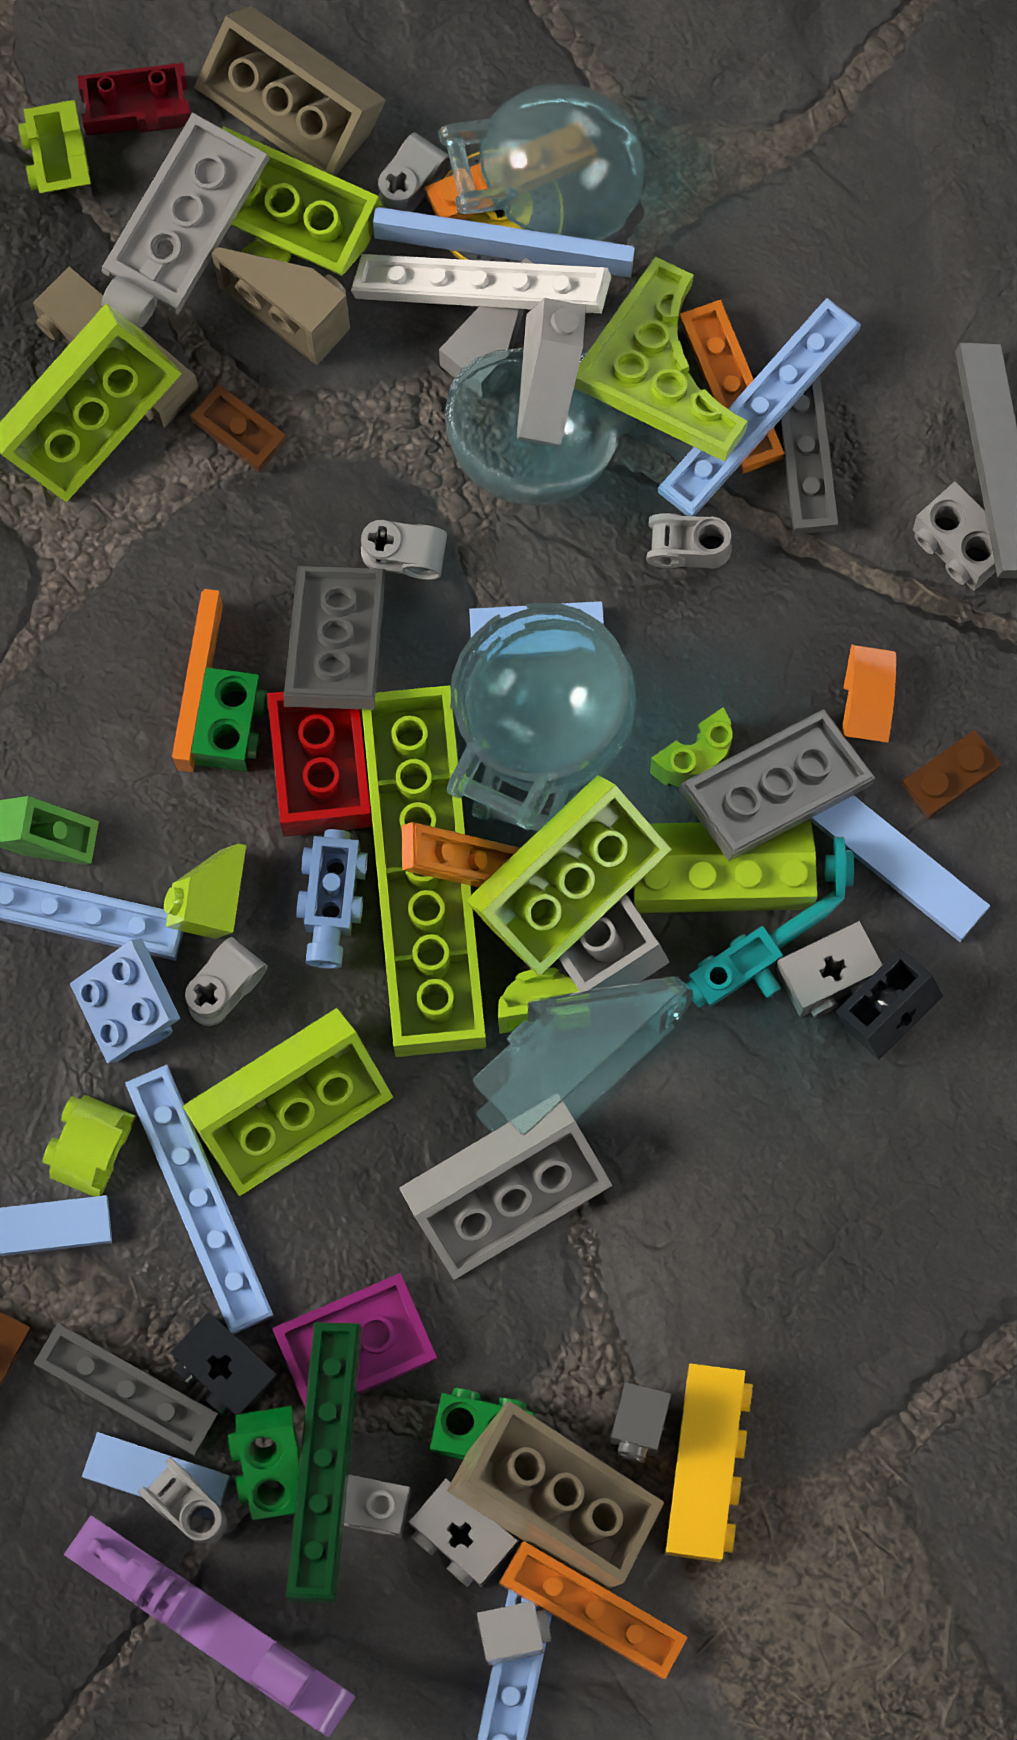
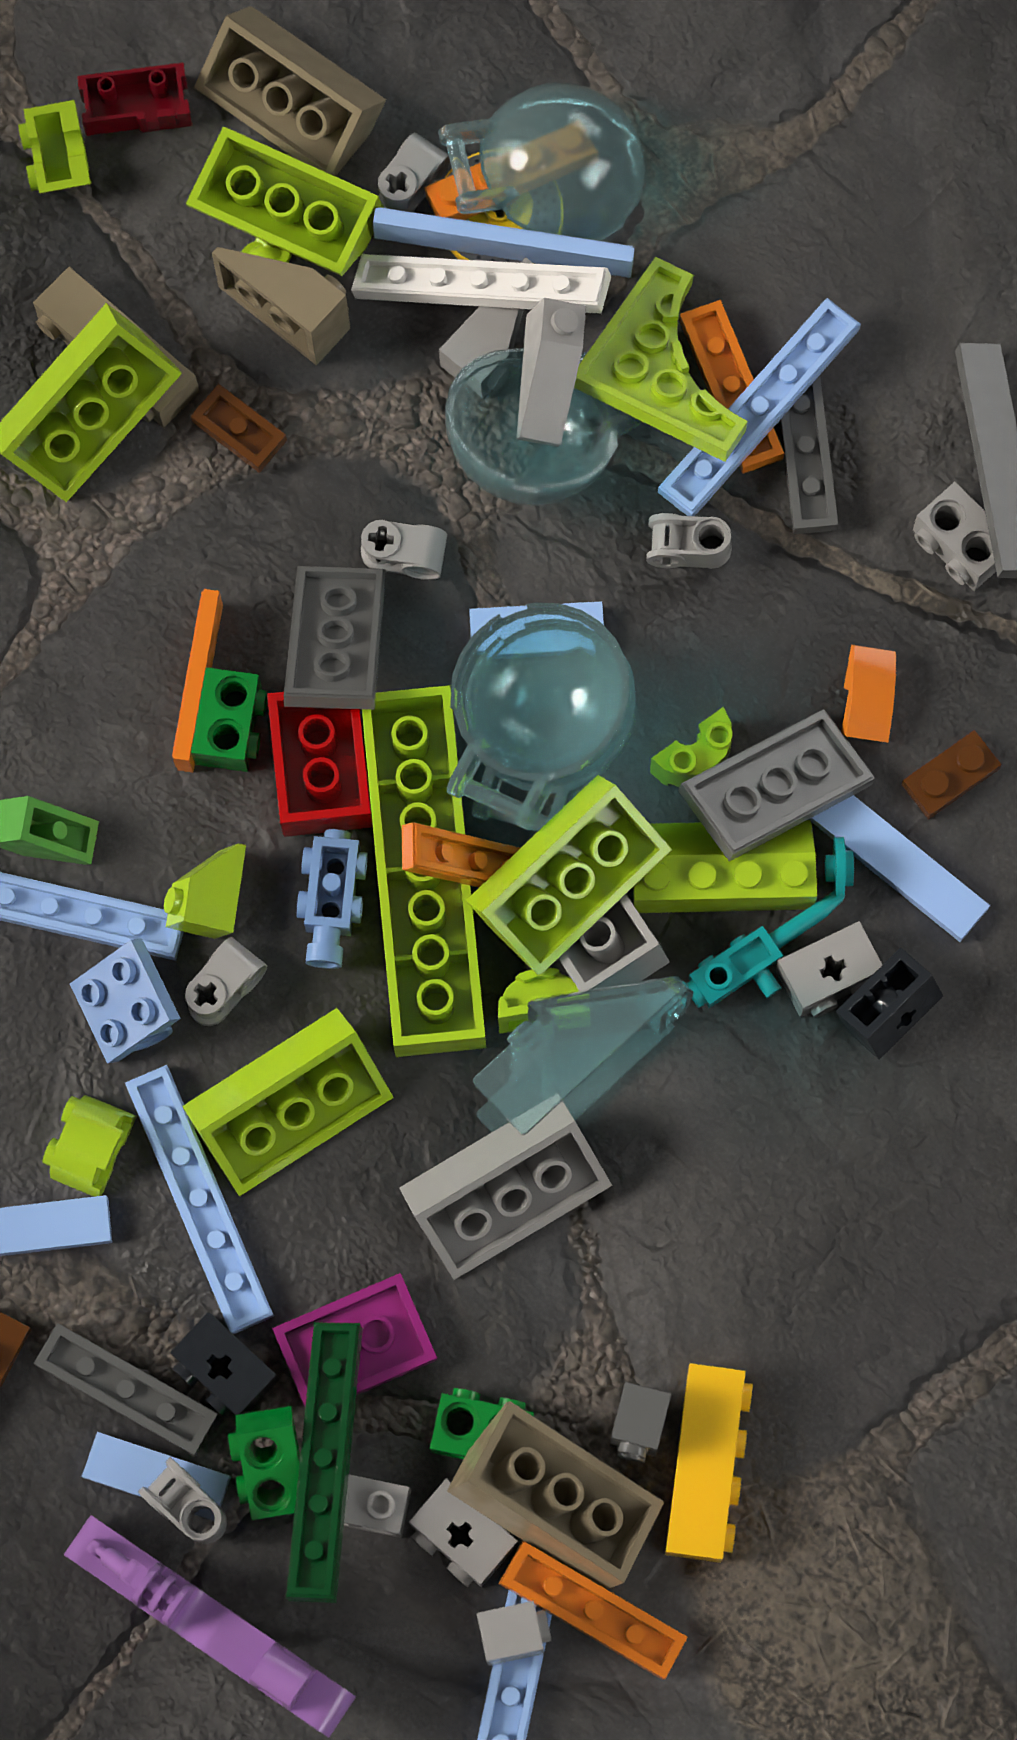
light grey hinge [101,113,270,328] -> none

